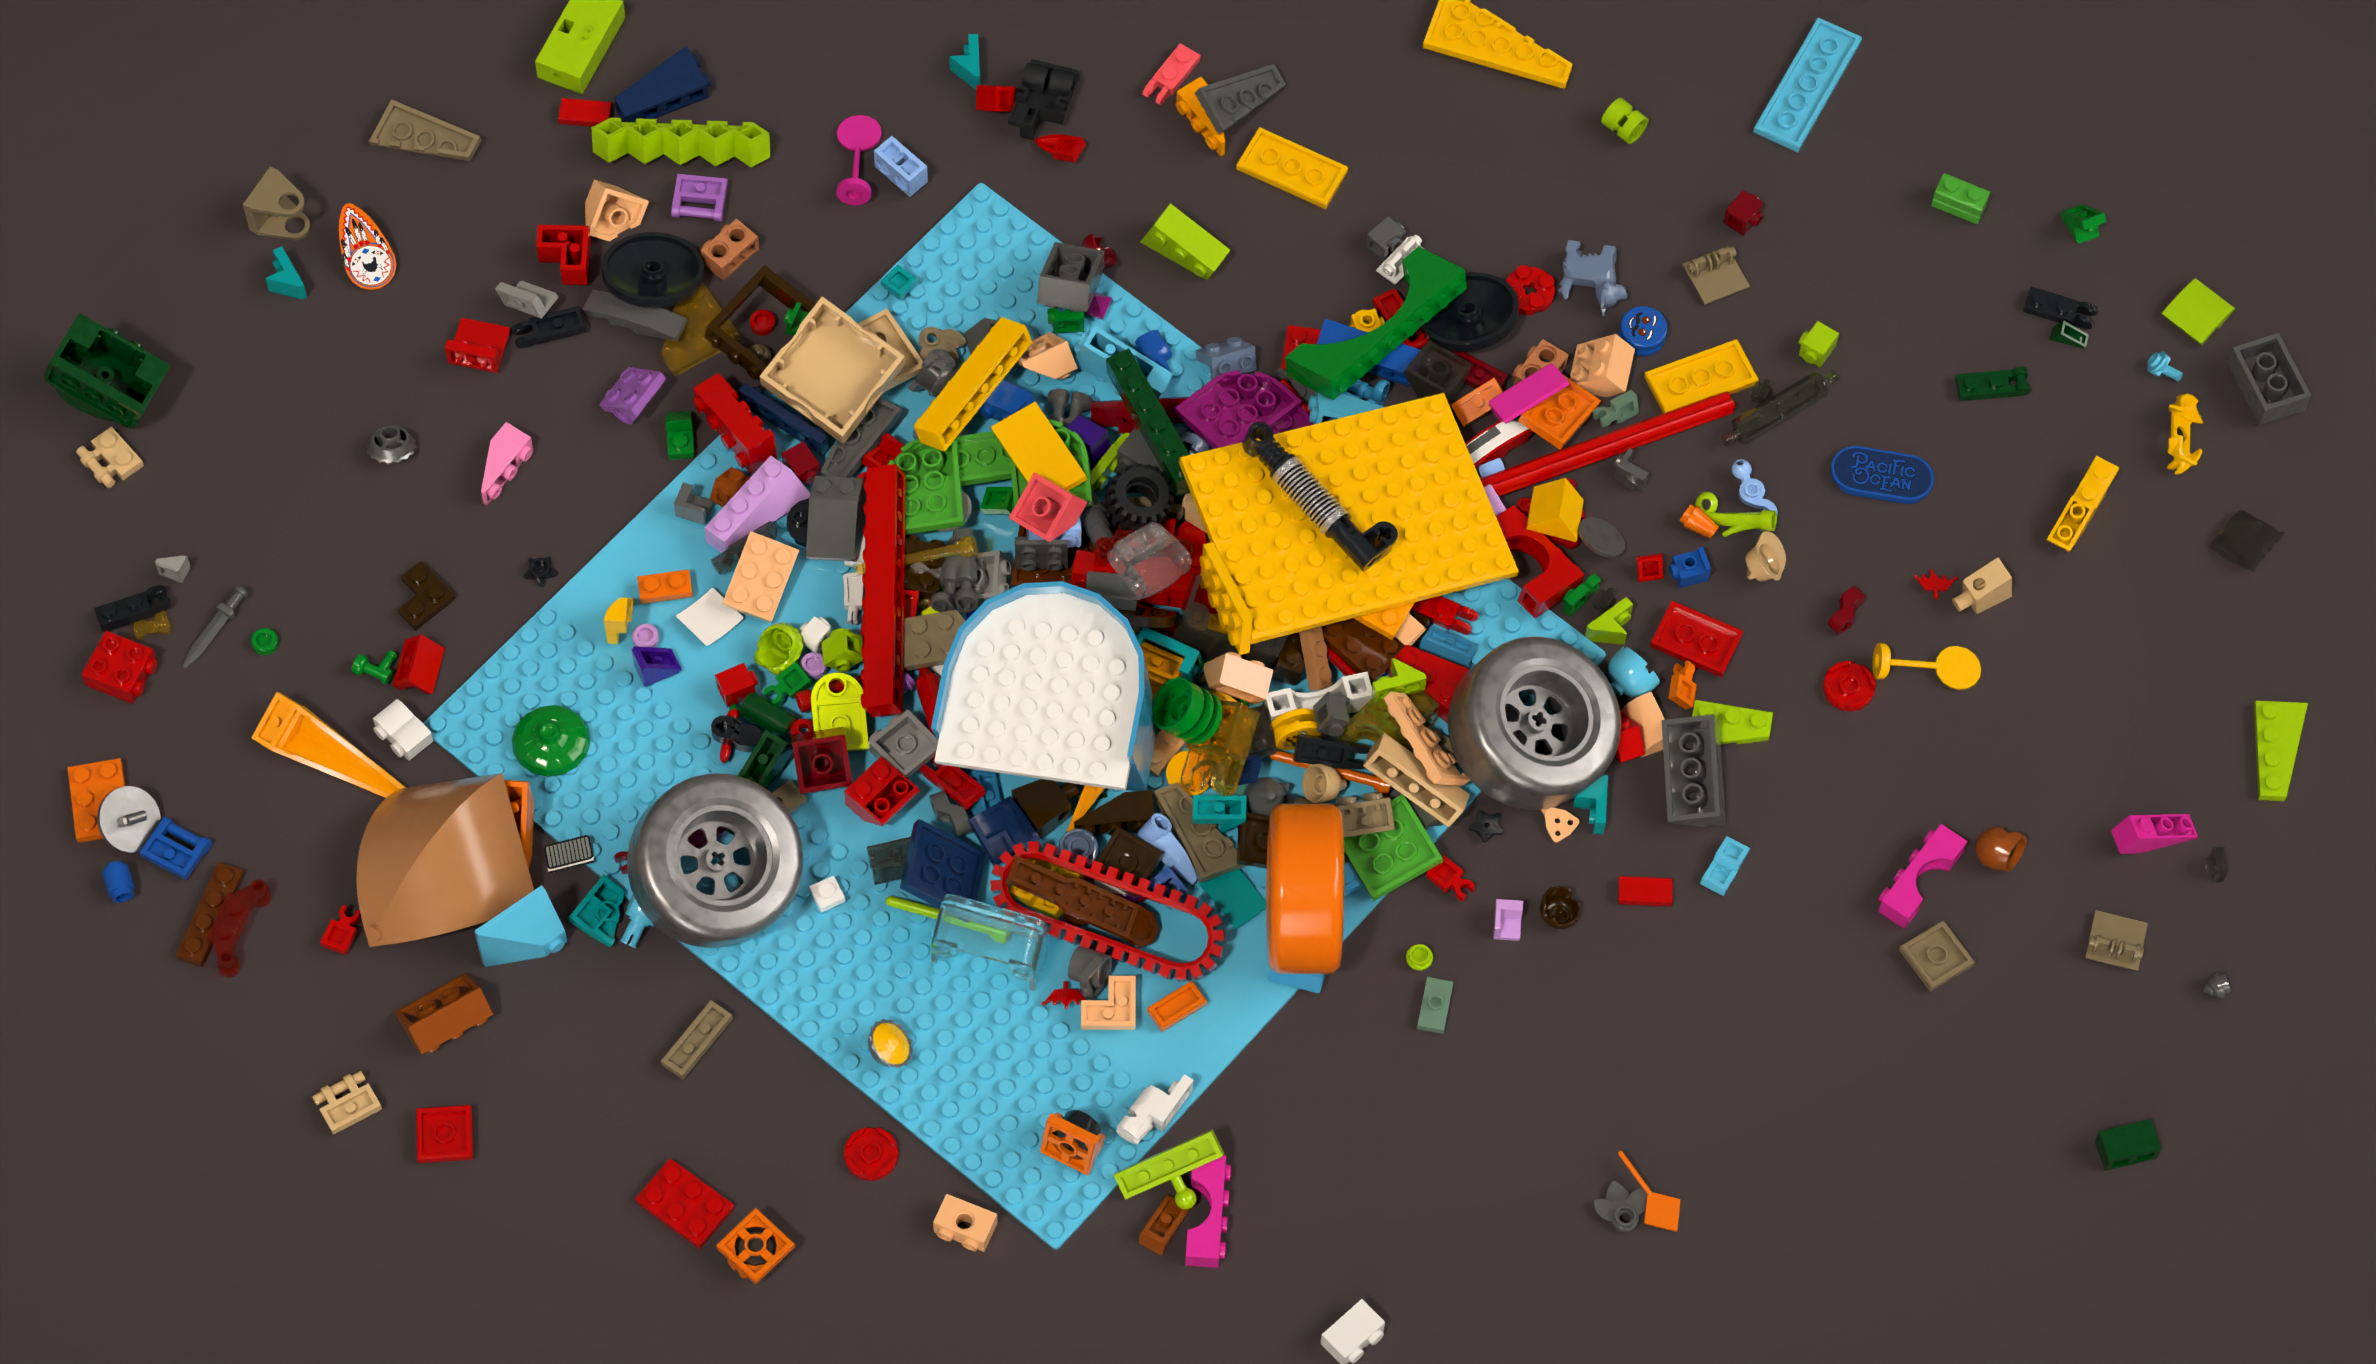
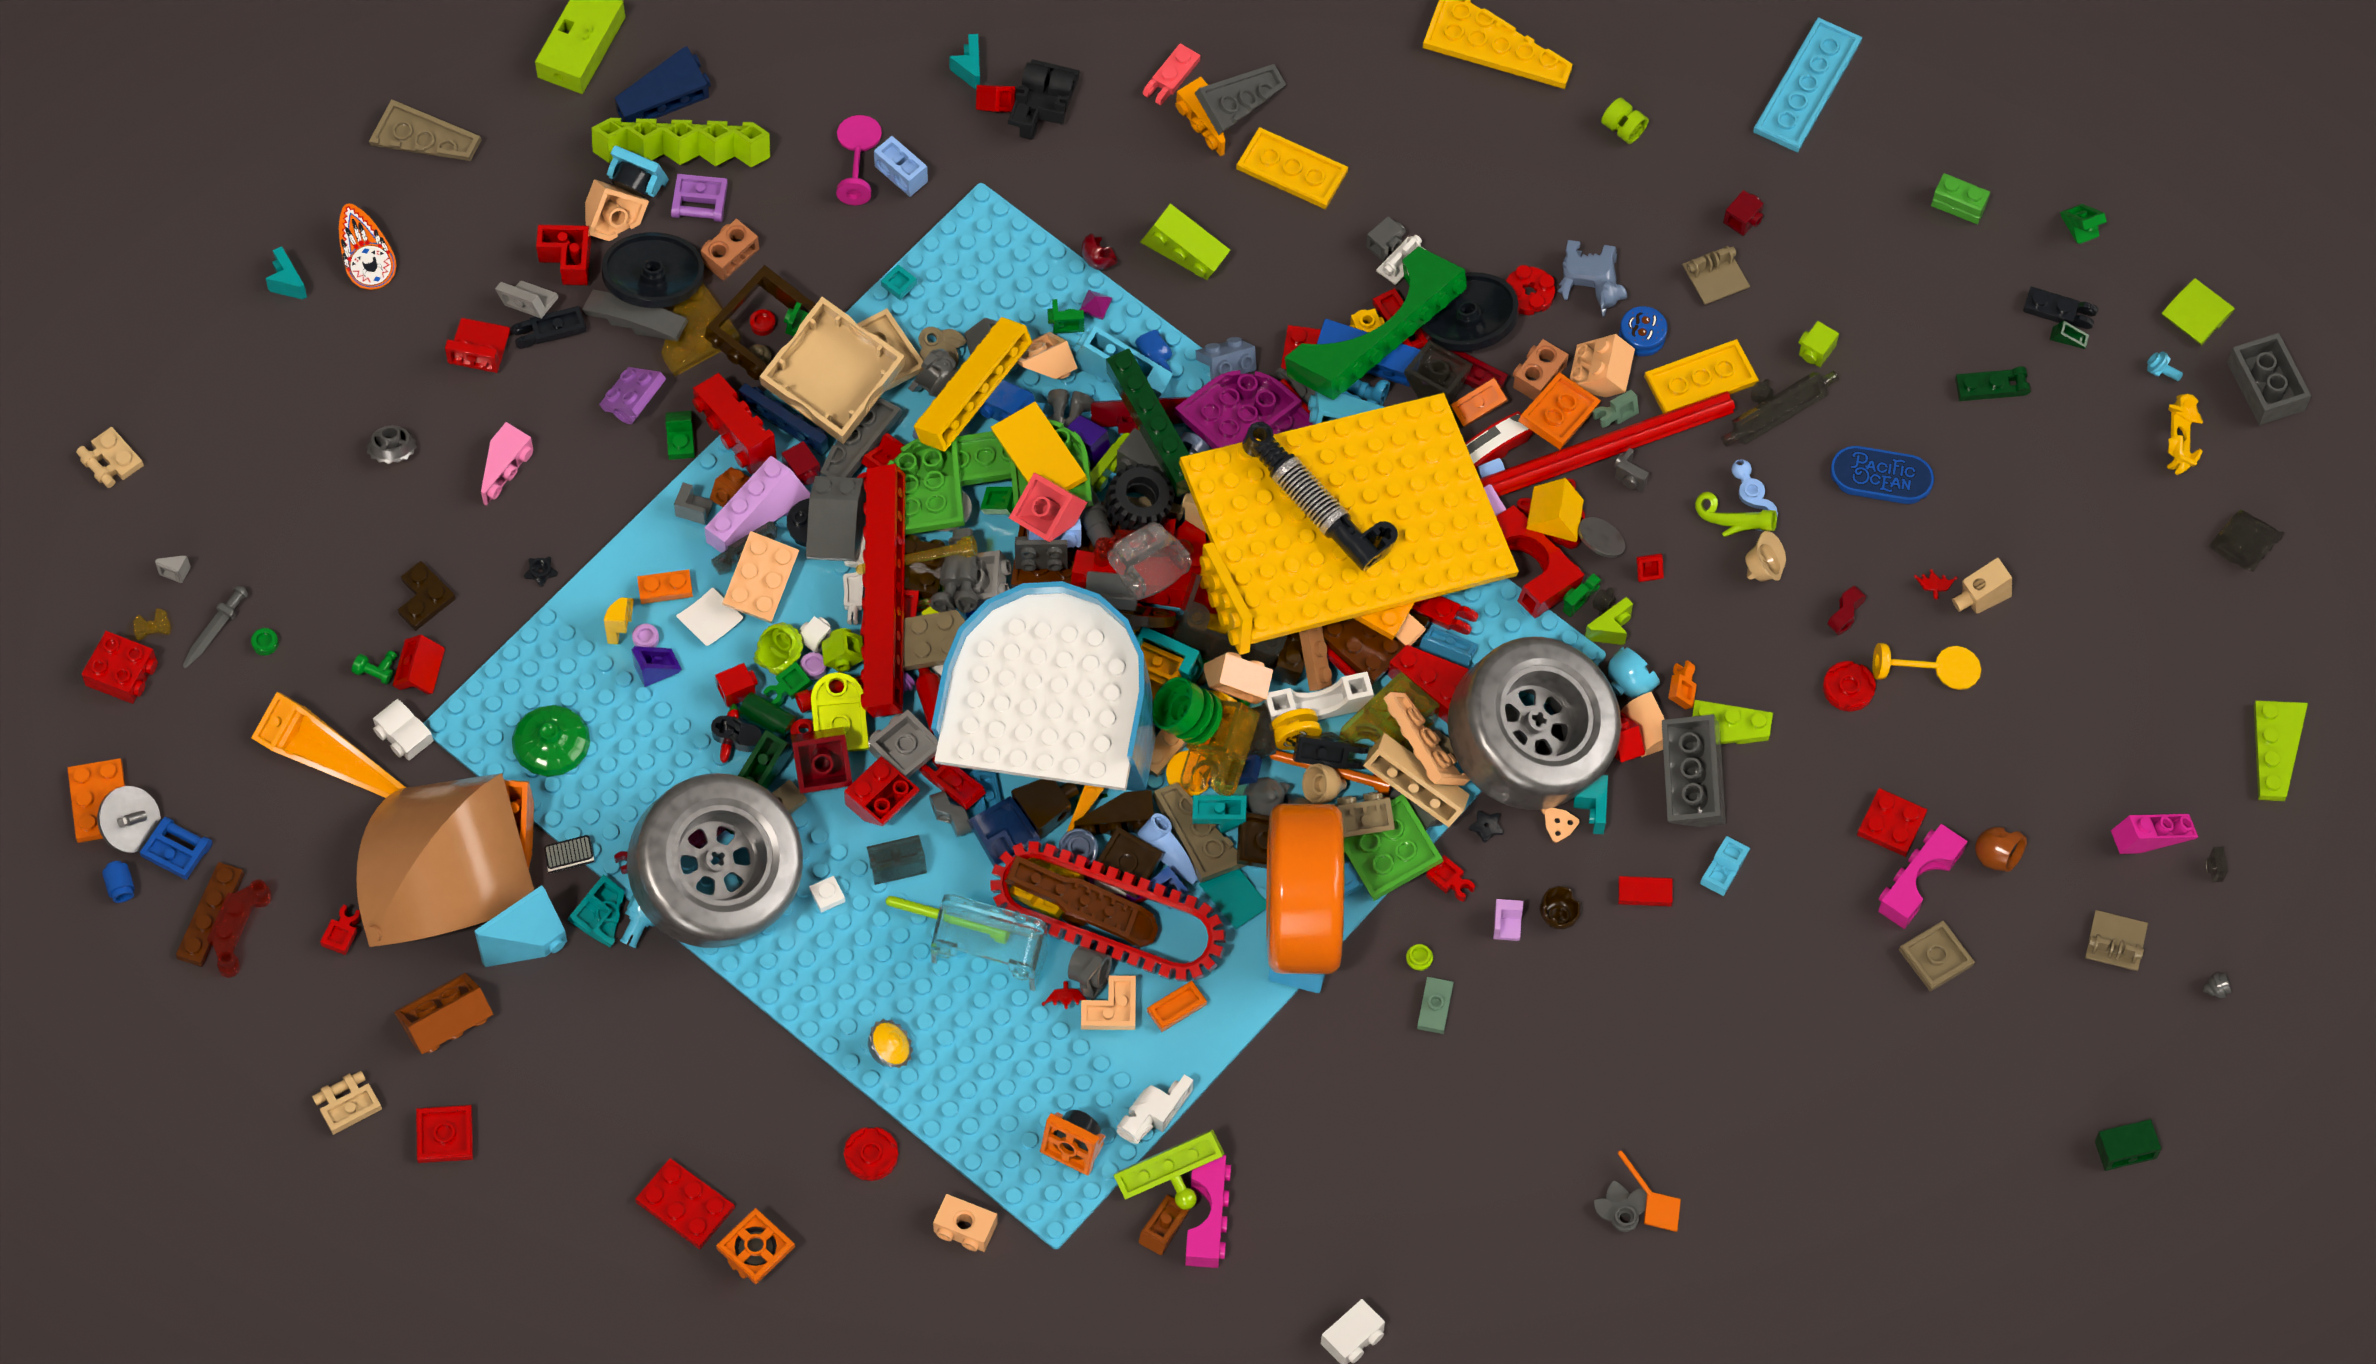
dark green brick [43,313,171,429] -> none
black hinge [94,585,171,632] -> none
dark tan hose [243,166,311,241] -> none
red tile [558,98,612,127] -> none
dark tan plate [661,1000,733,1080] -> none
dark blue plate [900,819,986,922] -> none
red plate [1035,134,1086,162] -> none
dark grey brick [1037,242,1105,312] -> none
dark grey brick [1313,692,1350,737] -> none
lime slope [1371,658,1427,703] -> none
dark pink slope [1489,363,1569,423] -> none
red plate [1650,601,1744,678] -> none
blue brick [1669,547,1711,588] -> none
orange cone [1679,504,1719,539] -> none
yellow slope [2047,455,2119,552] -> none
none -> piece [607,146,669,198]
none -> red plate [1857,788,1928,857]

